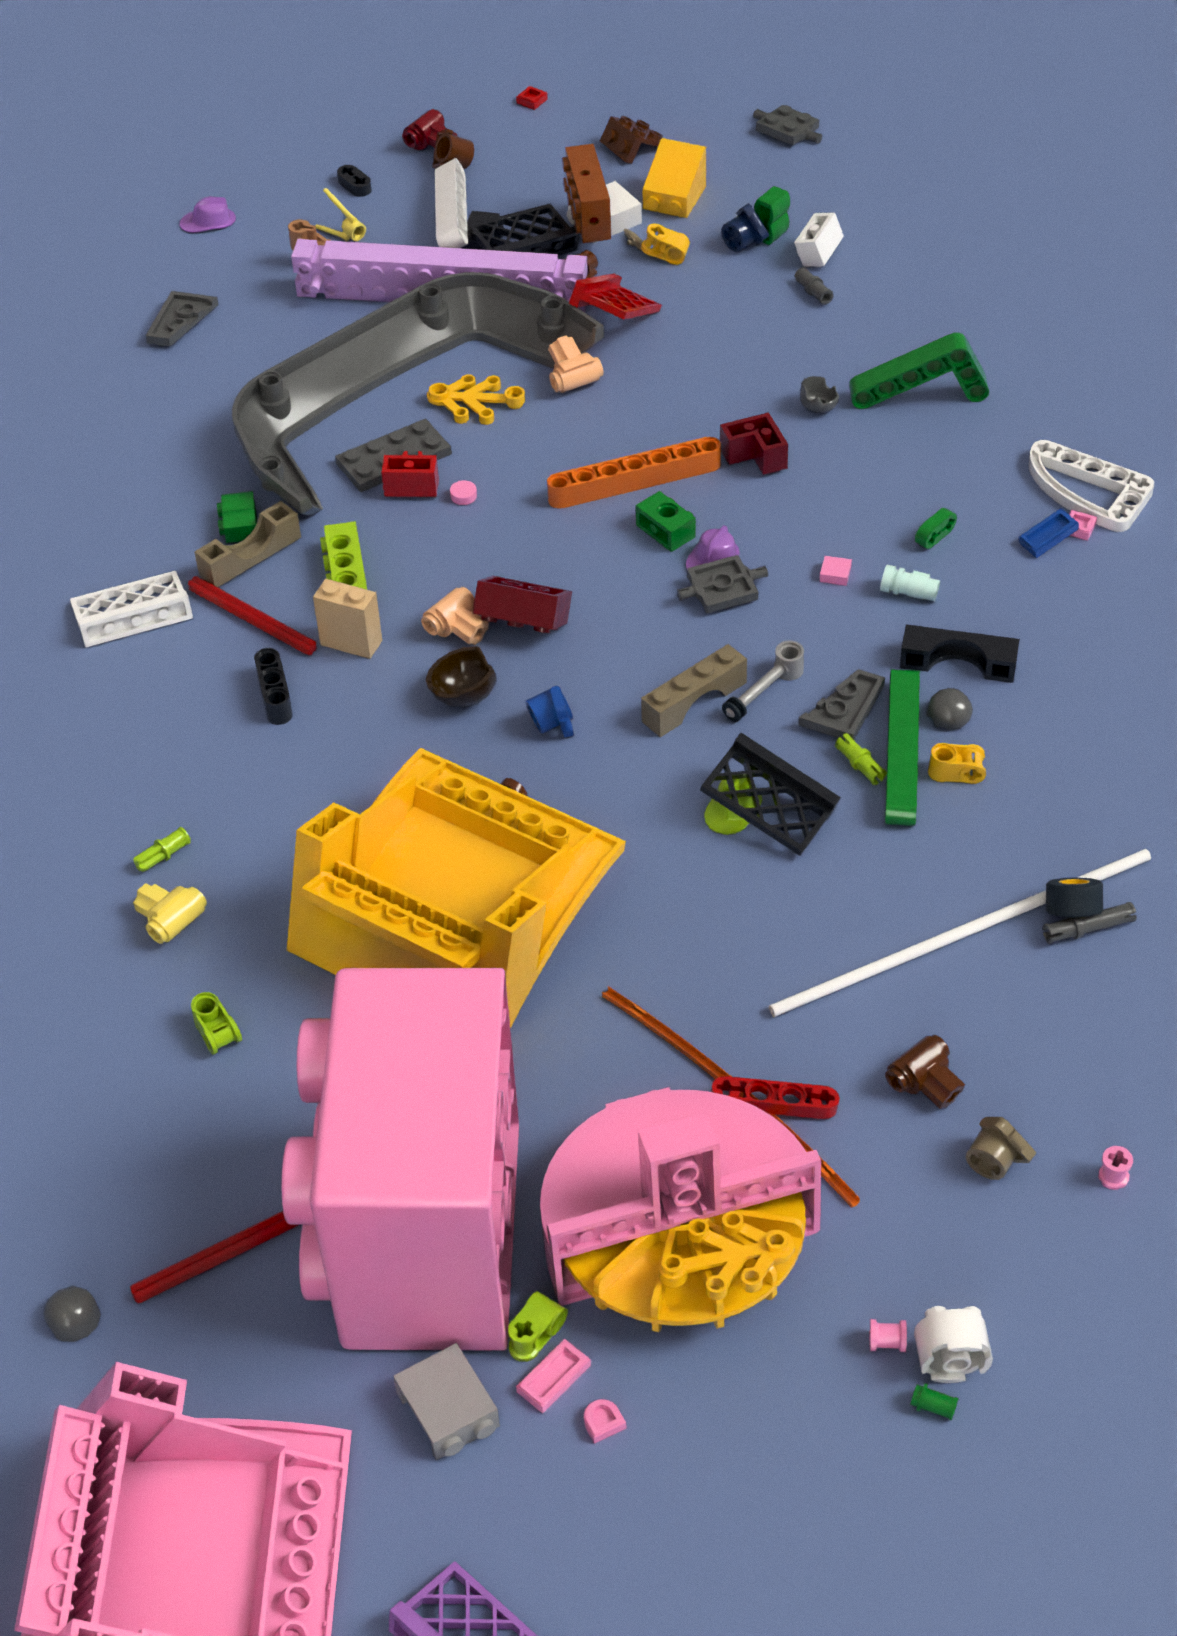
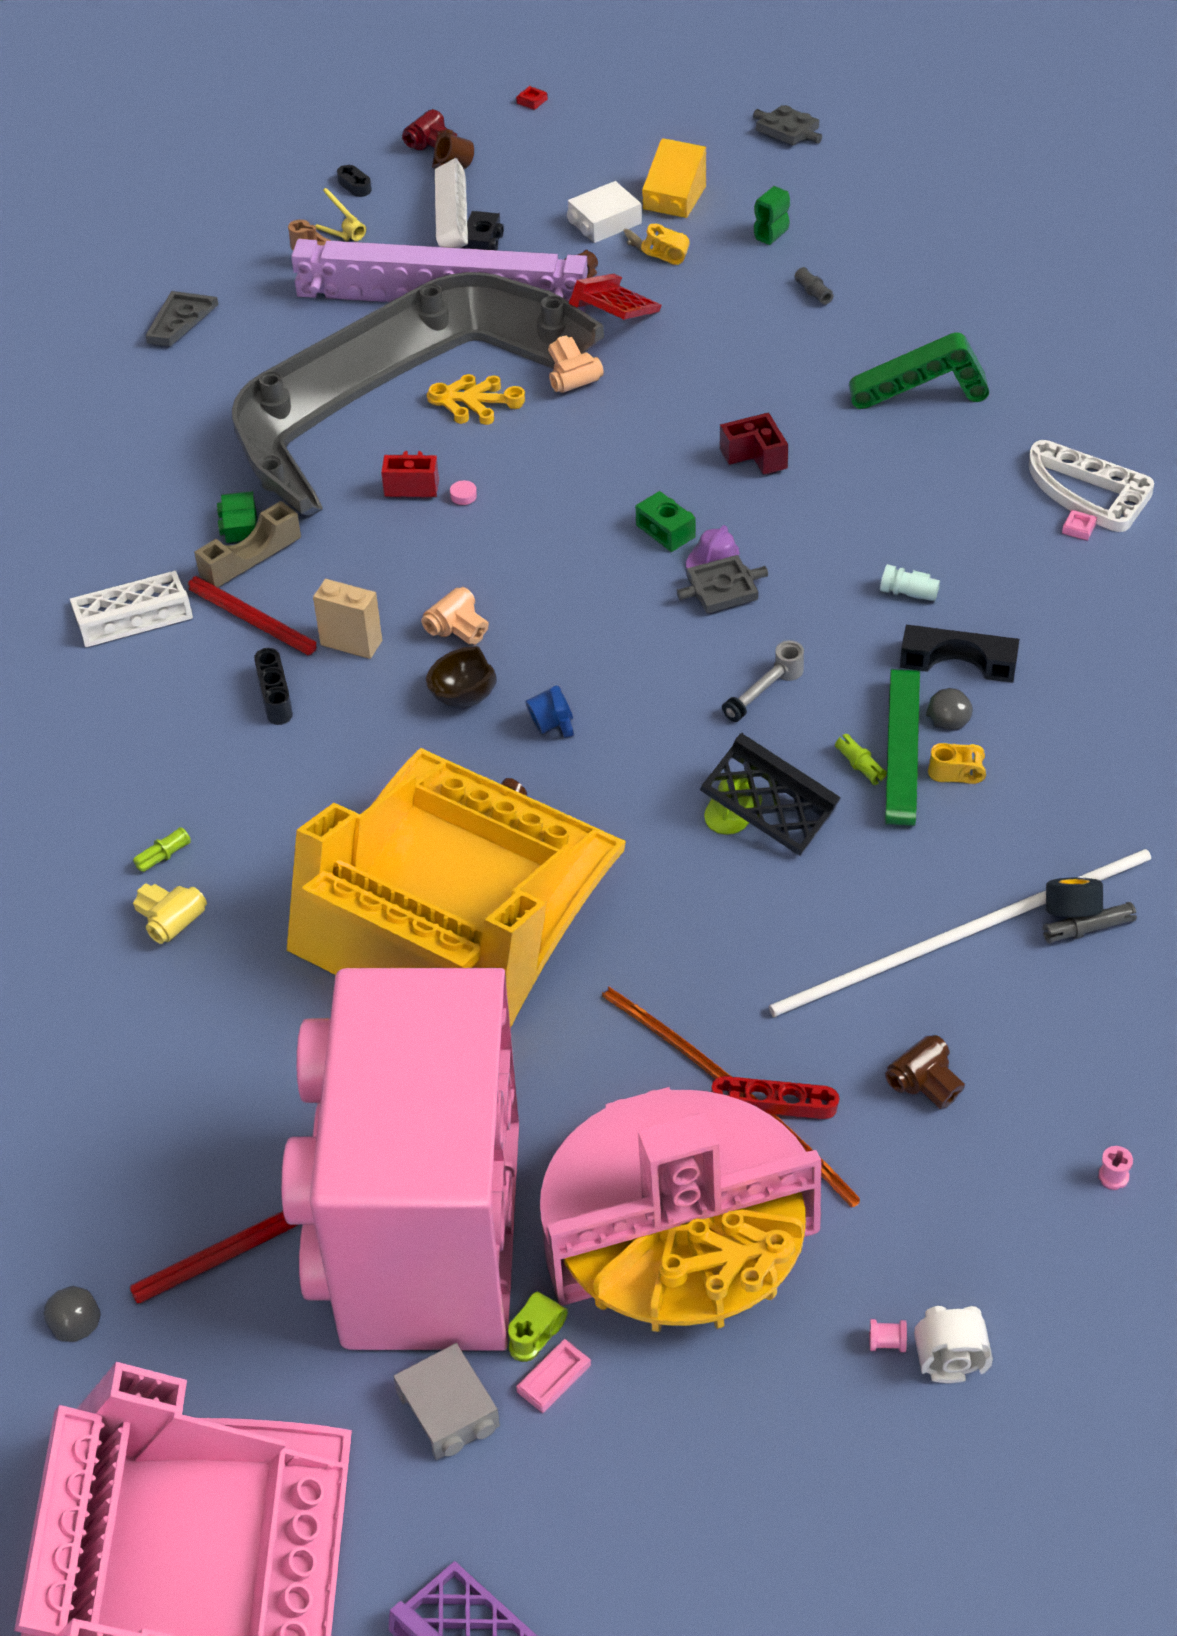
medium lavender piece [179,196,236,233] -> none
lime piece [191,992,242,1055] -> none
lime brick [320,521,367,590] -> none
dark grey plate [335,418,452,492] -> none
black fence [468,203,580,255] -> none
dark red brick [472,575,572,633] -> none
orange beam [547,437,721,509] -> none
dark orange brick [562,144,611,243] -> none
bright pink tile [584,1399,626,1444] -> none
reddish brown bracket [600,116,663,164] -> none
dark tan arch [641,644,747,737] -> none
dark blue piece [721,203,769,252] -> none
white brick [794,212,844,267] -> none
dark grey wing [799,669,885,740] -> none
dark grey hair [800,376,839,413] -> none
bright pink tile [820,556,852,586] -> none
green pin [910,1383,959,1420] -> none
green beam [915,508,957,549] -> none
dark tan piece [965,1117,1036,1180] -> none
blue tile [1018,508,1079,558] -> none

